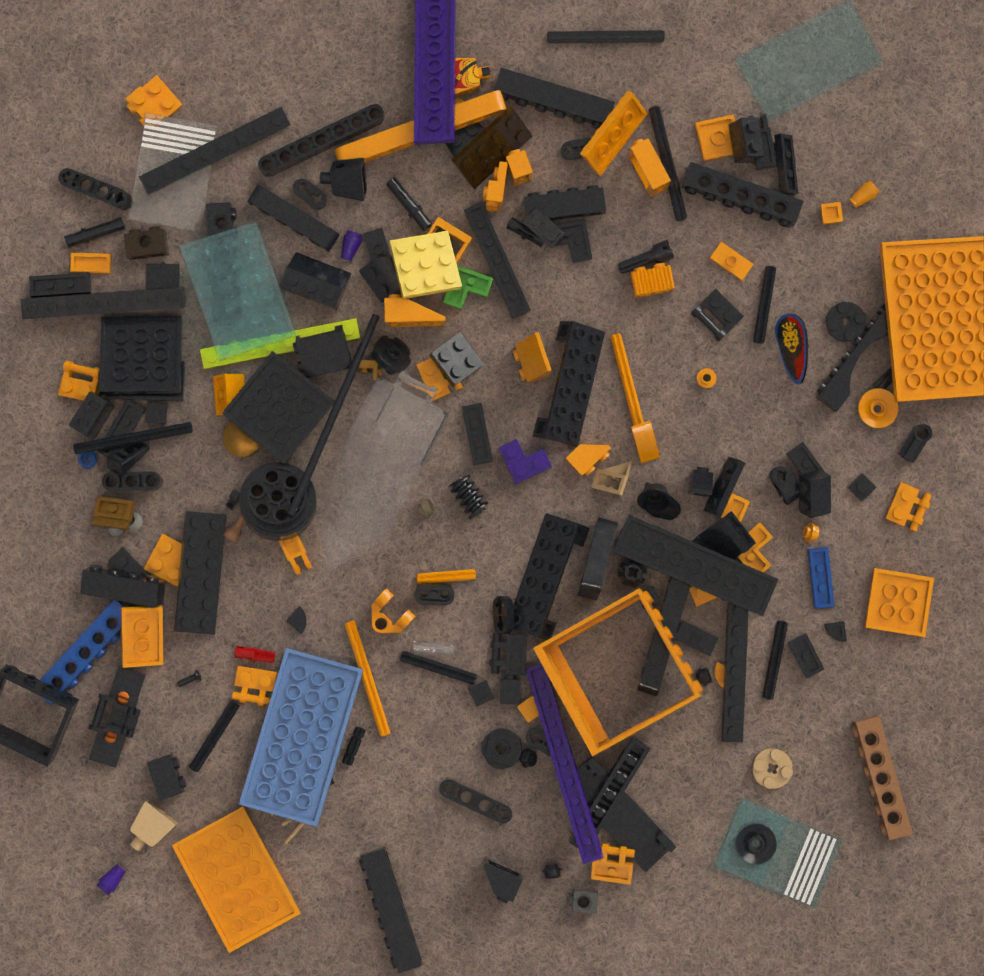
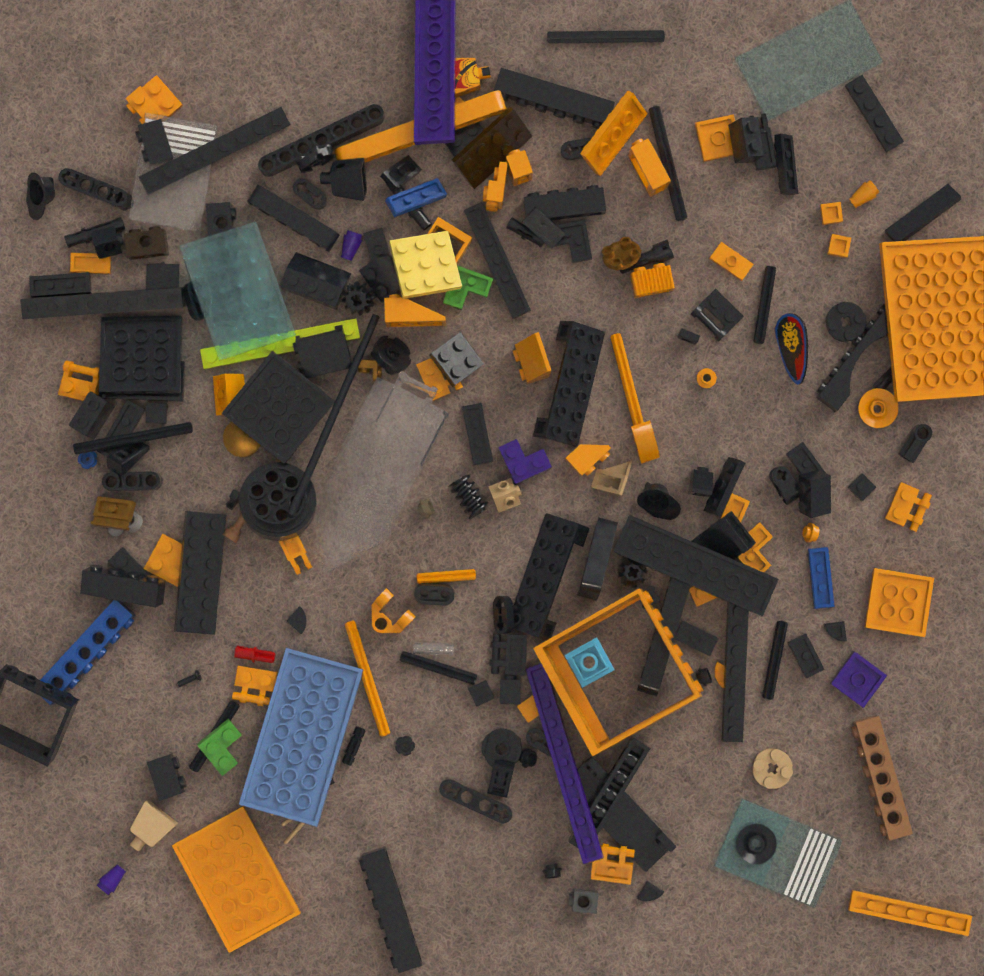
black piece [88,667,146,768] -> none
light orange plate [121,605,163,668] -> none
black slope [484,858,523,903] -> none
black brick [681,162,804,228] -> none
none -> black piece [26,172,55,220]
none -> black brick [91,226,124,259]
none -> black brick [135,119,173,166]
none -> black plate [183,281,209,321]
none -> bright green plate [197,719,242,776]
none -> black plate [295,144,336,173]
none -> black gear [341,281,376,316]
none -> black plate [380,155,422,191]
none -> blue tile [385,178,447,217]
none -> black plate [395,736,415,756]
none -> black plate [487,759,515,798]
none -> tan brick [488,478,522,513]
none -> medium azure piece [565,637,615,688]
none -> pearl gold dish [602,237,641,270]
none -> black tile [637,881,664,901]
none -> black tile [678,328,700,345]
none -> light orange plate [827,234,851,258]
none -> dark purple plate [830,651,887,708]
none -> black plate [845,75,904,153]
none -> light orange plate [848,890,972,936]
none -> black tile [885,184,961,242]

